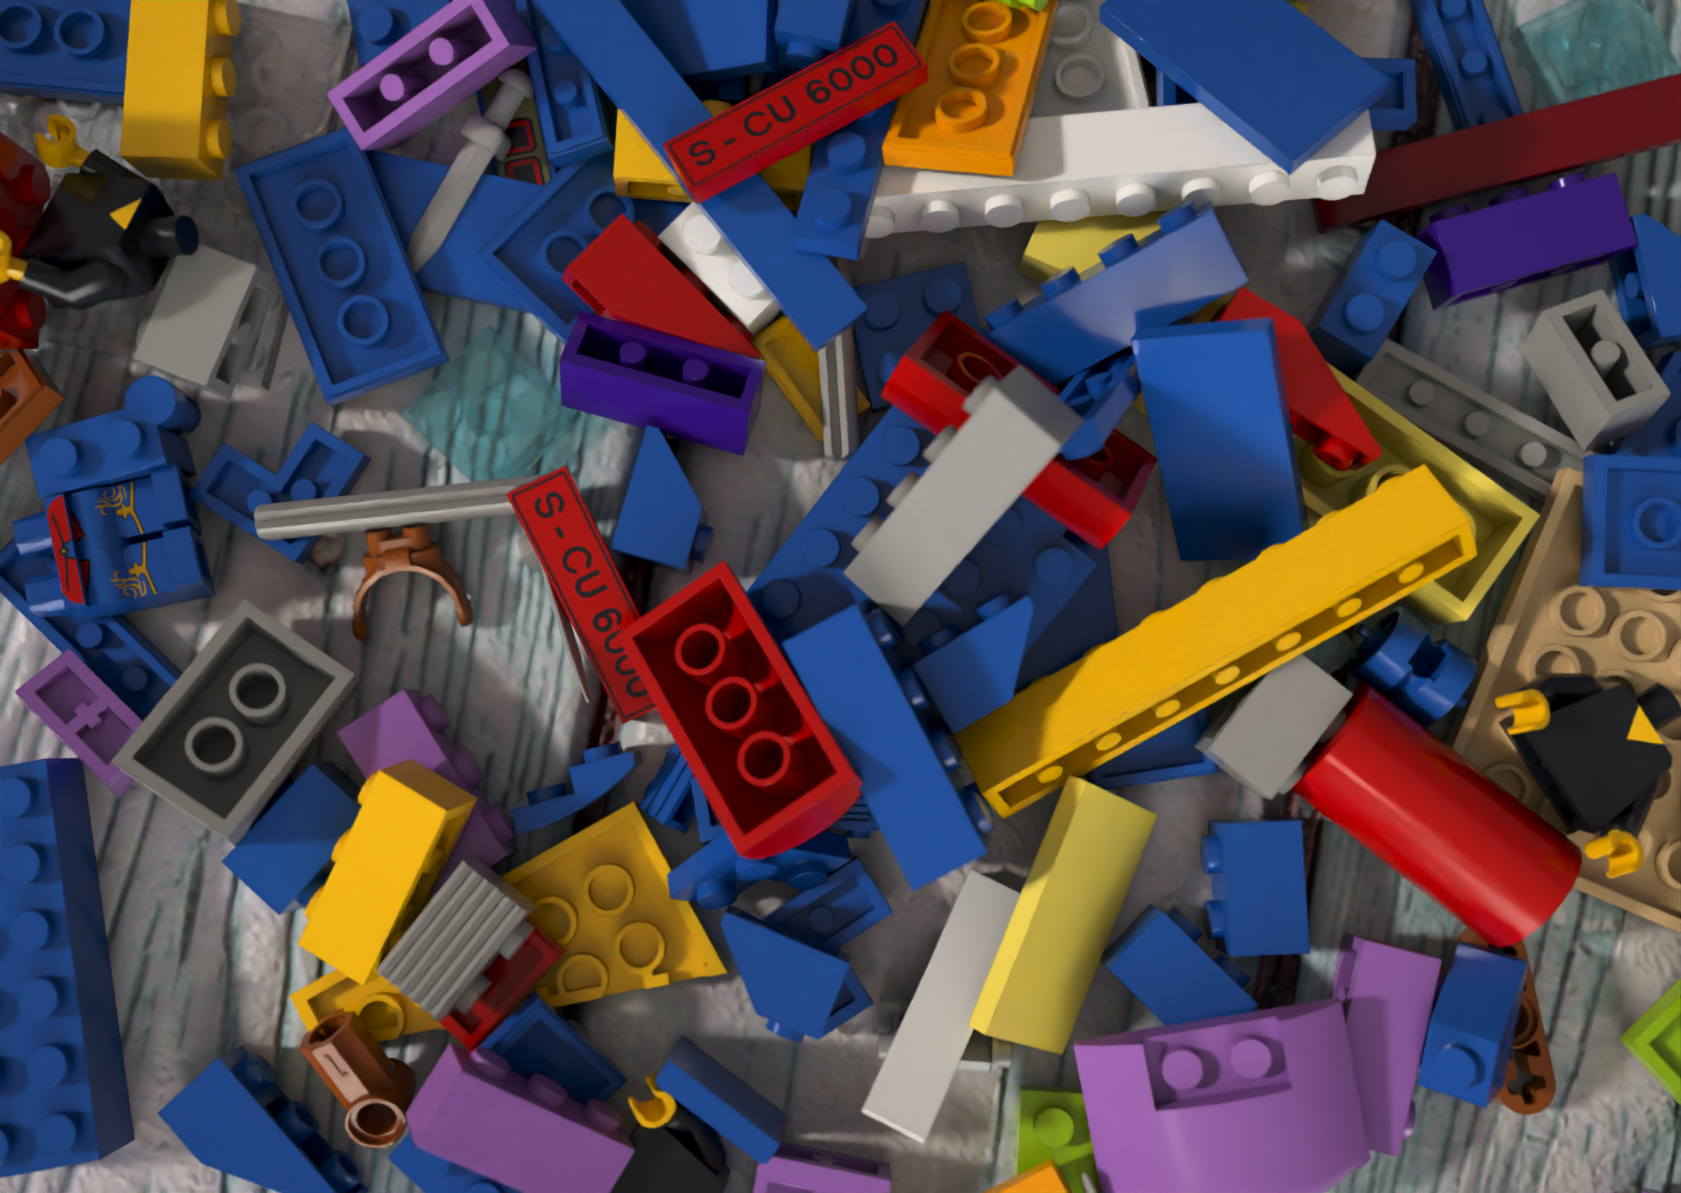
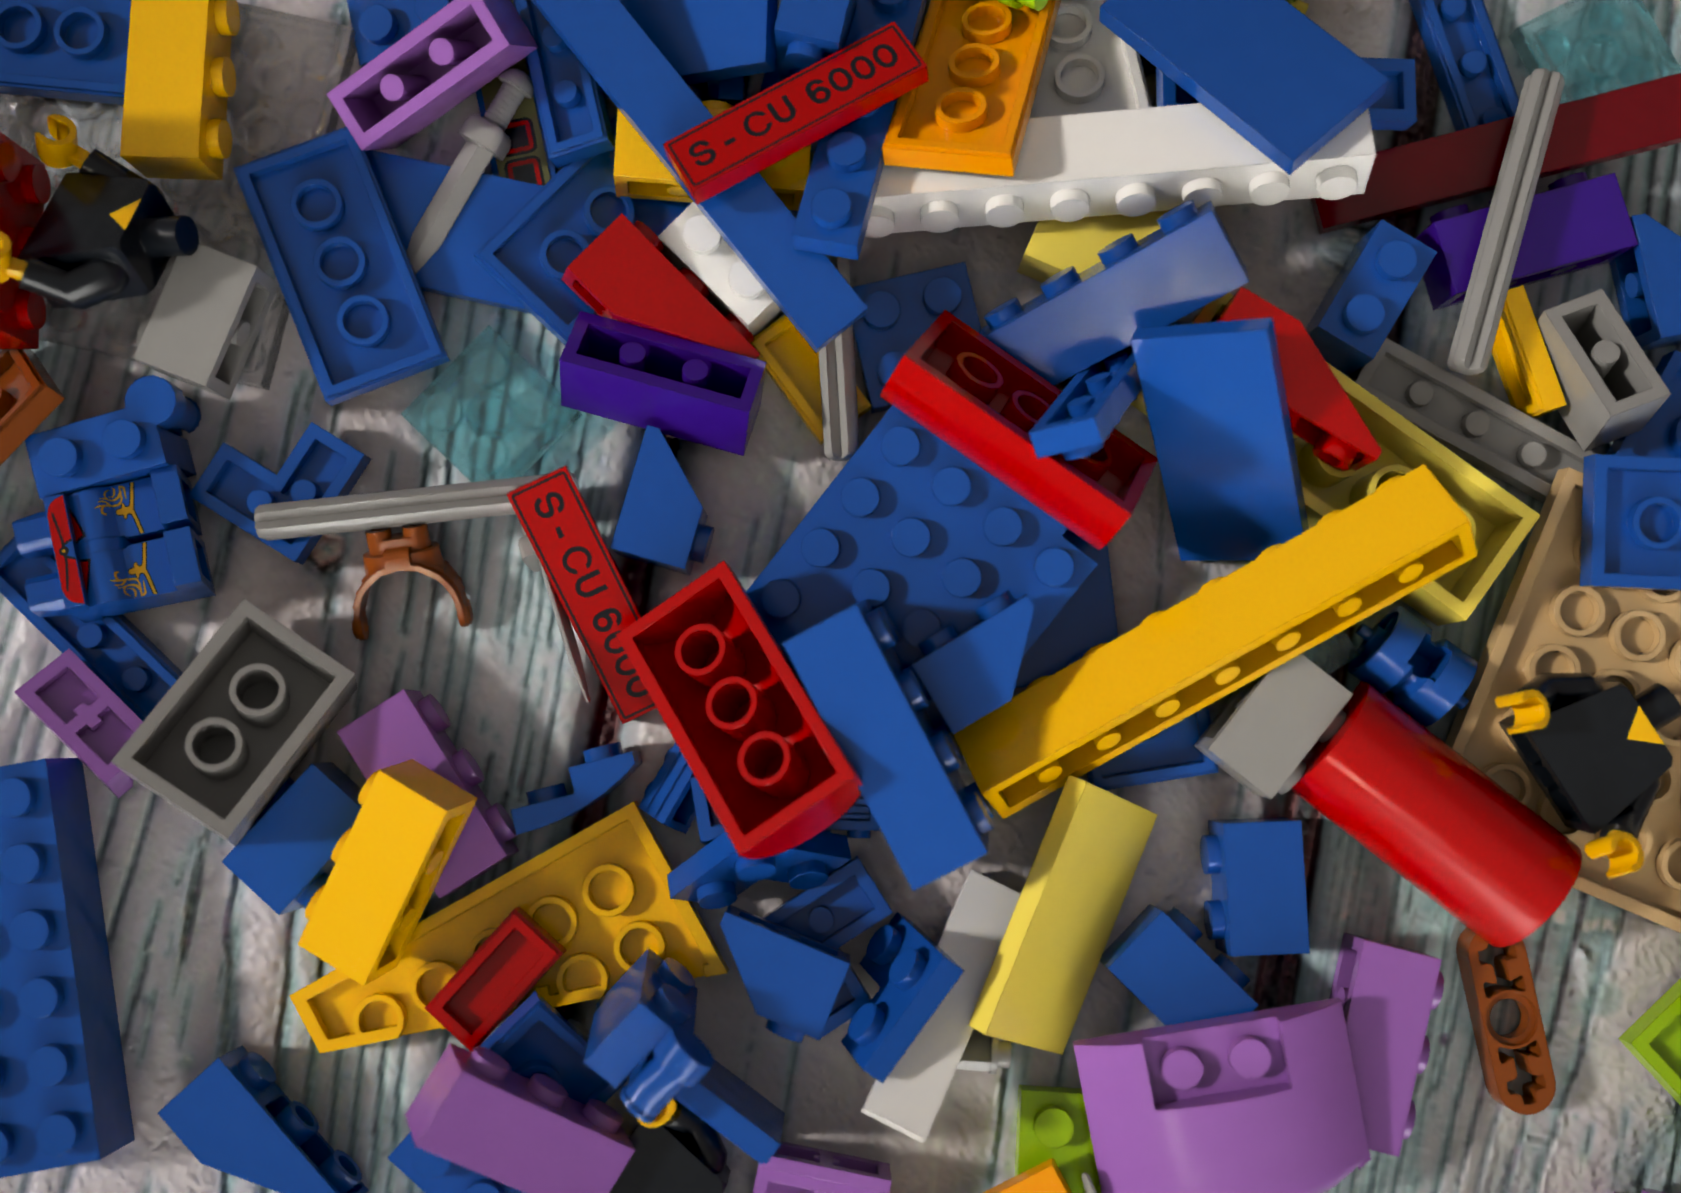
dark orange piece [299,1008,416,1148] -> none
light grey brick [376,857,537,1021] -> none
light grey brick [843,365,1085,626] -> none
blue slope [1417,941,1529,1108] -> none
none -> blue hinge [583,948,714,1124]
none -> blue plate [841,911,964,1083]
none -> light grey axle [1447,68,1565,376]
none -> yellow tile [1492,285,1567,419]

